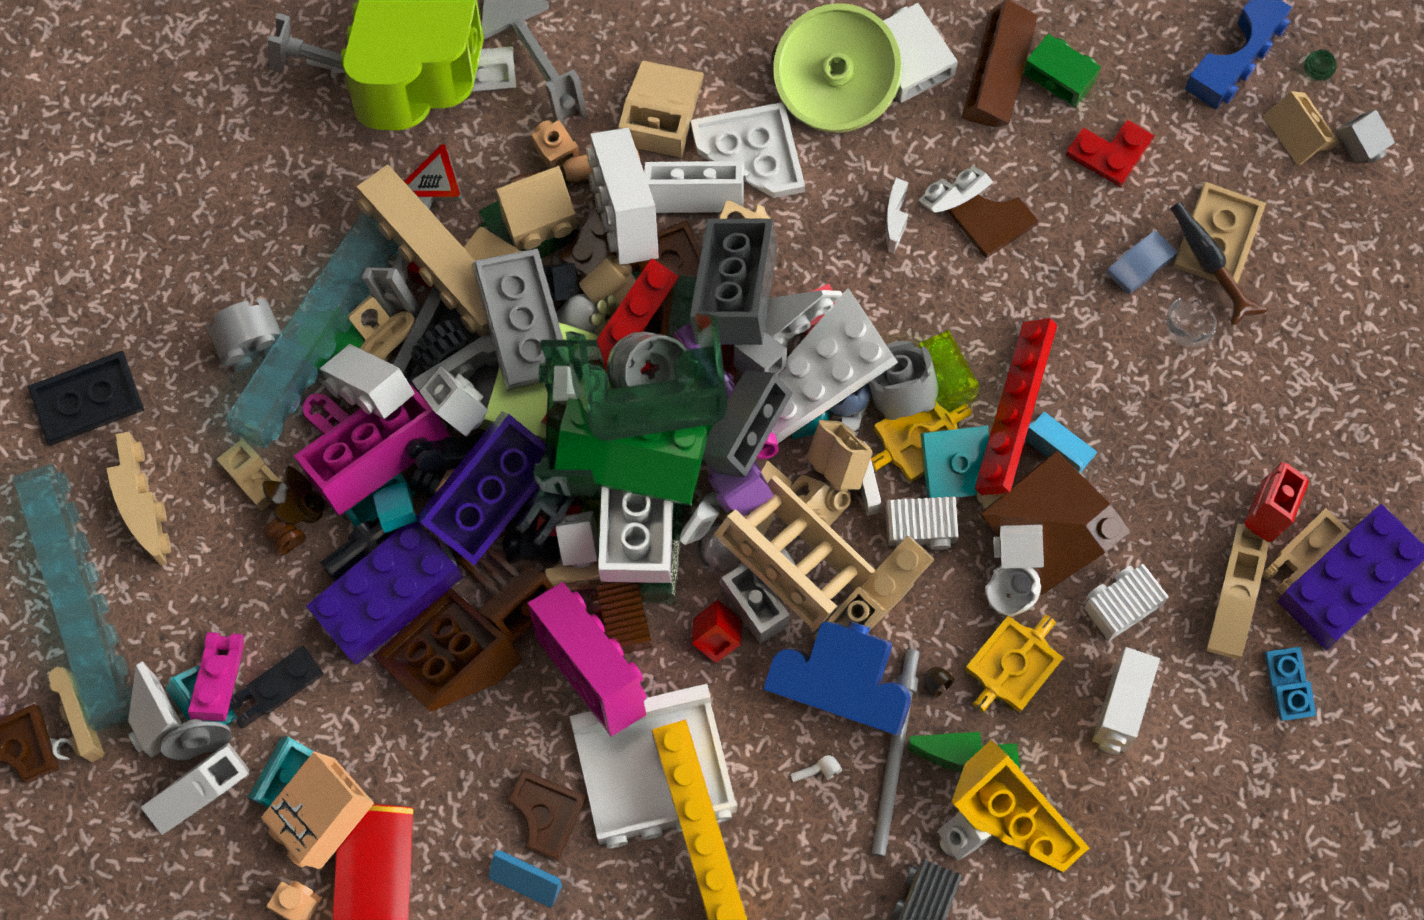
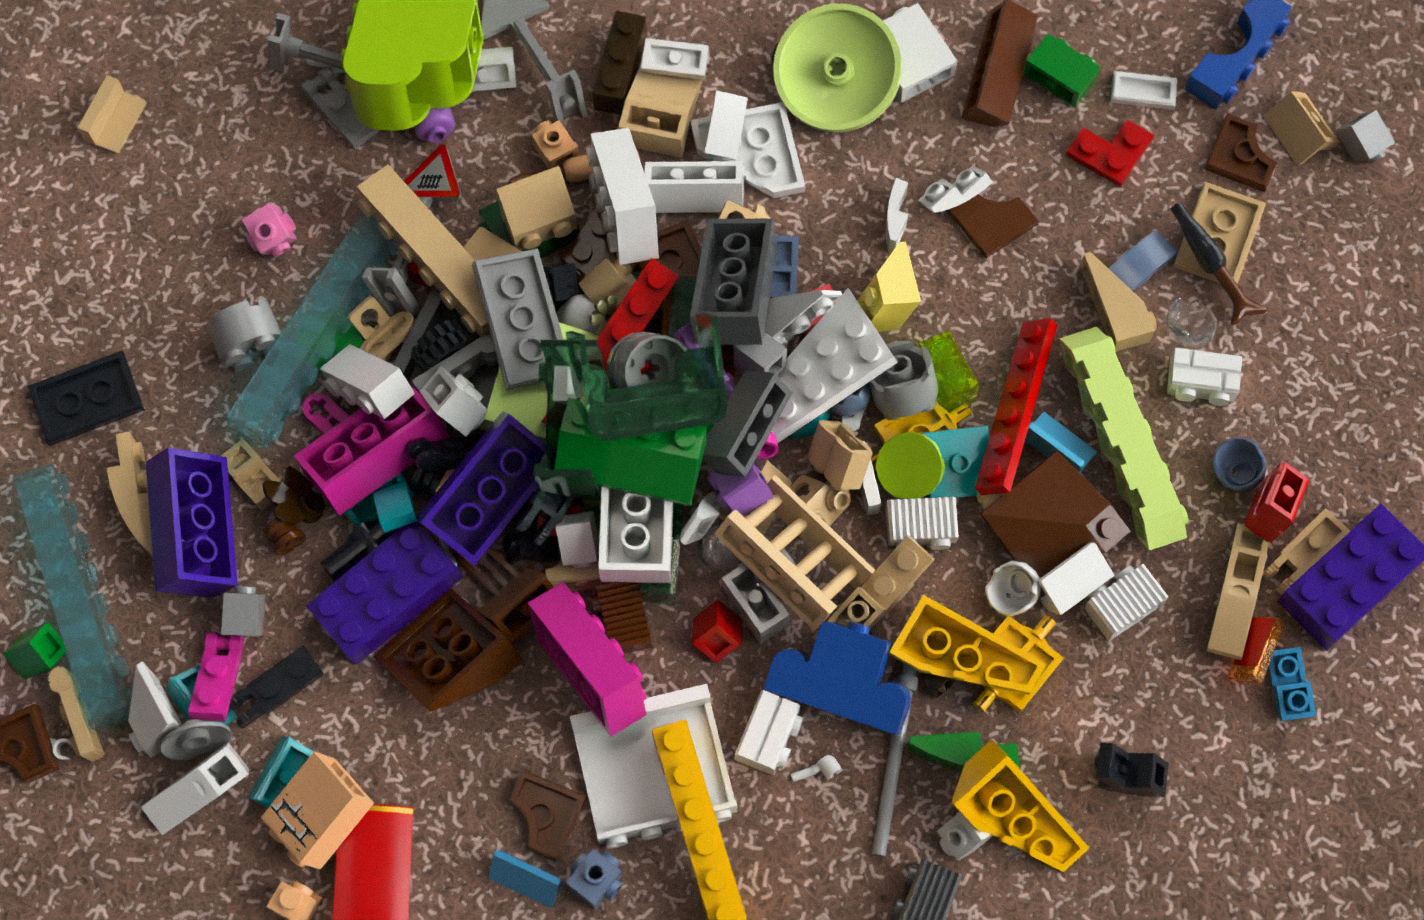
white brick [994,524,1044,569] -> none
white brick [1092,647,1160,754] -> none
clear green plate [1304,49,1337,81] -> none
none -> green panel [3,622,69,679]
none -> tan panel [77,75,147,153]
none -> dark purple brick [146,448,238,598]
none -> light grey brick [221,586,266,636]
none -> bright pink brick [241,203,298,257]
none -> light grey plate [300,67,380,149]
none -> medium lavender head [413,107,455,143]
none -> sand blue brick [566,849,623,911]
none -> dark brown brick [592,11,647,115]
none -> white panel [641,38,710,80]
none -> white slope [703,91,748,160]
none -> white brick [735,690,804,776]
none -> sand blue slope [770,235,799,298]
none -> light yellow slope [857,242,921,332]
none -> lime tile [876,432,945,499]
none -> yellow wedge [889,595,1047,695]
none -> white panel [1039,542,1115,615]
none -> yellowish green brick [1059,327,1189,551]
none -> tan slope [1080,252,1157,352]
none -> black brick [1094,743,1169,797]
none -> white tile [1110,71,1177,110]
none -> white brick [1167,348,1242,406]
none -> reddish brown tile [1204,113,1277,192]
none -> sand blue hair [1213,437,1267,493]
none -> tile [1227,616,1284,685]

